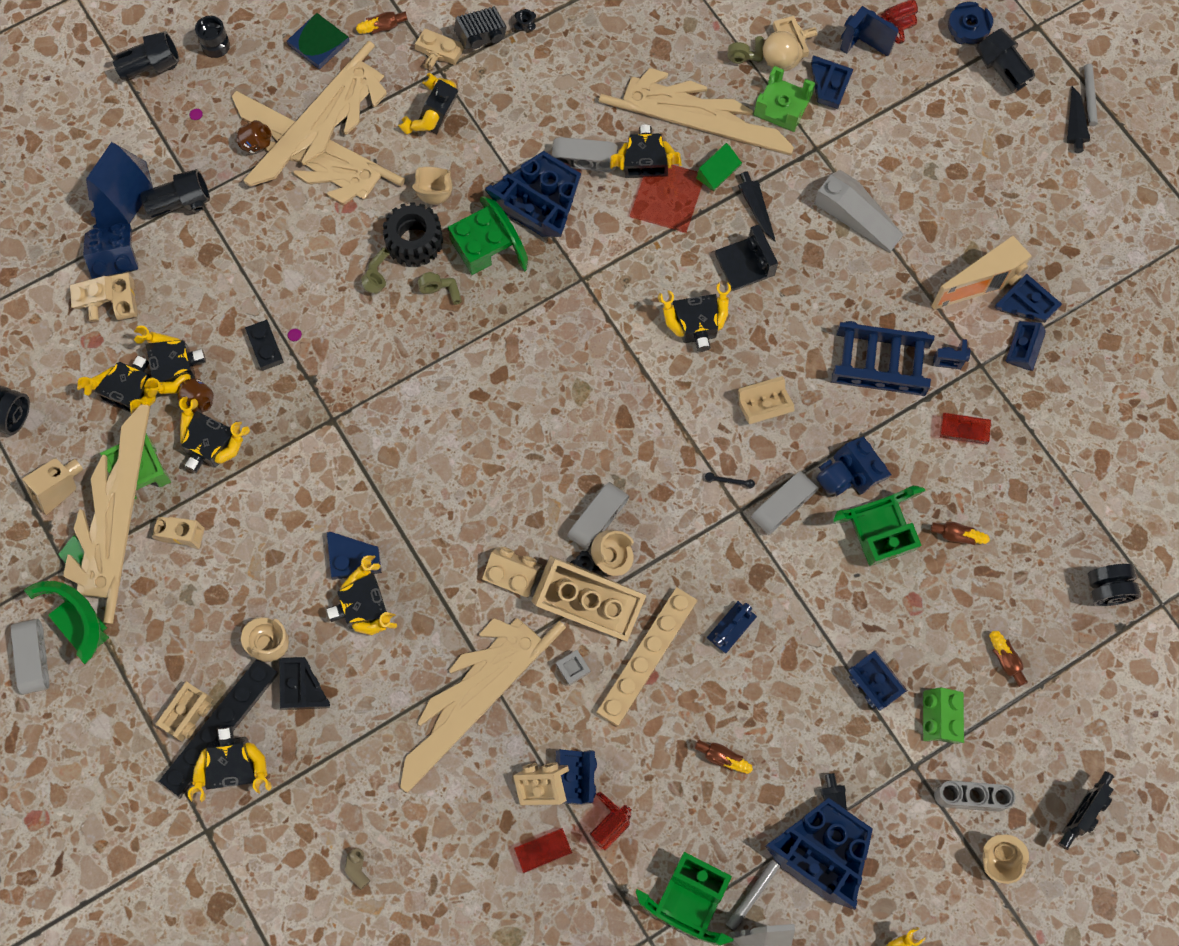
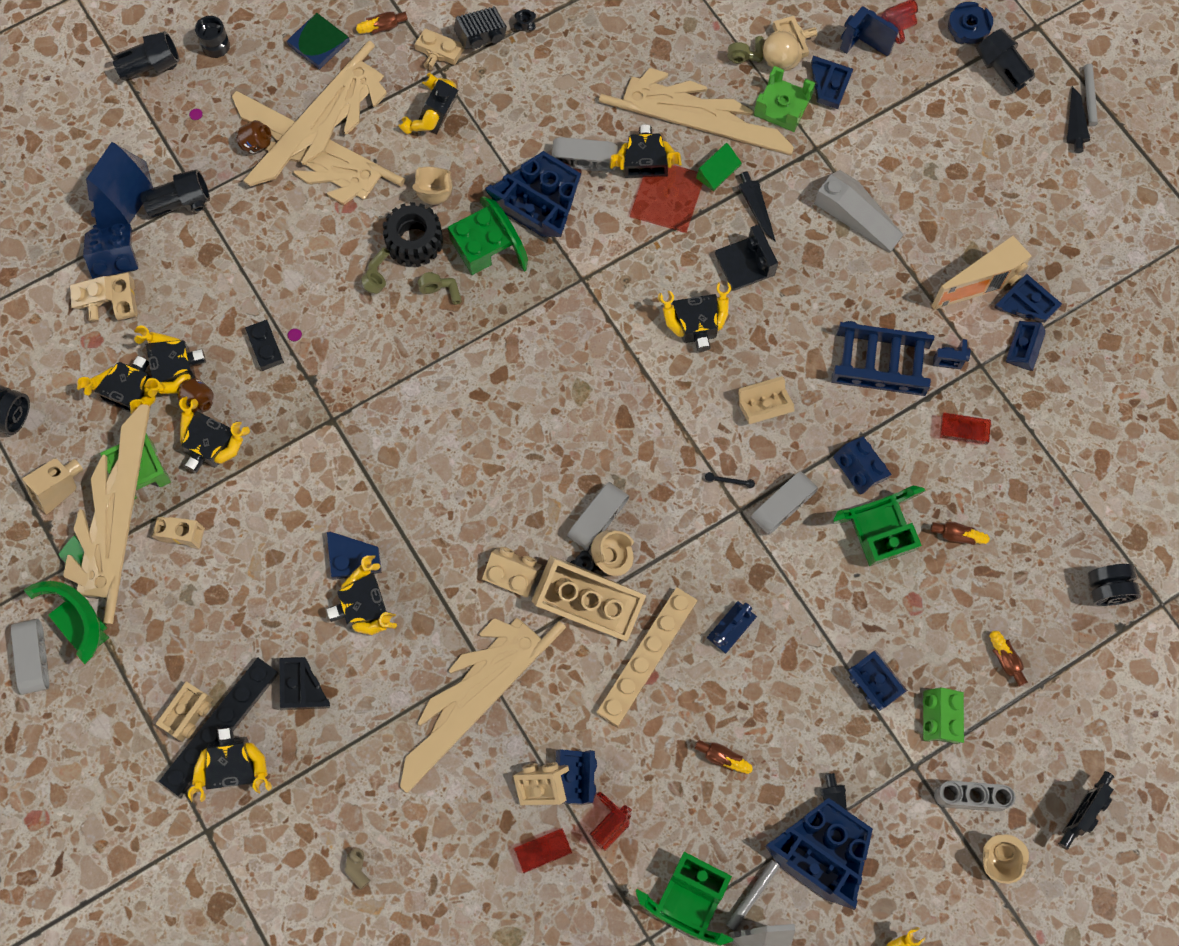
tan helmet [241,617,289,662] -> none
light grey plate [556,650,591,686] -> none
dark blue head [816,459,853,497] -> none

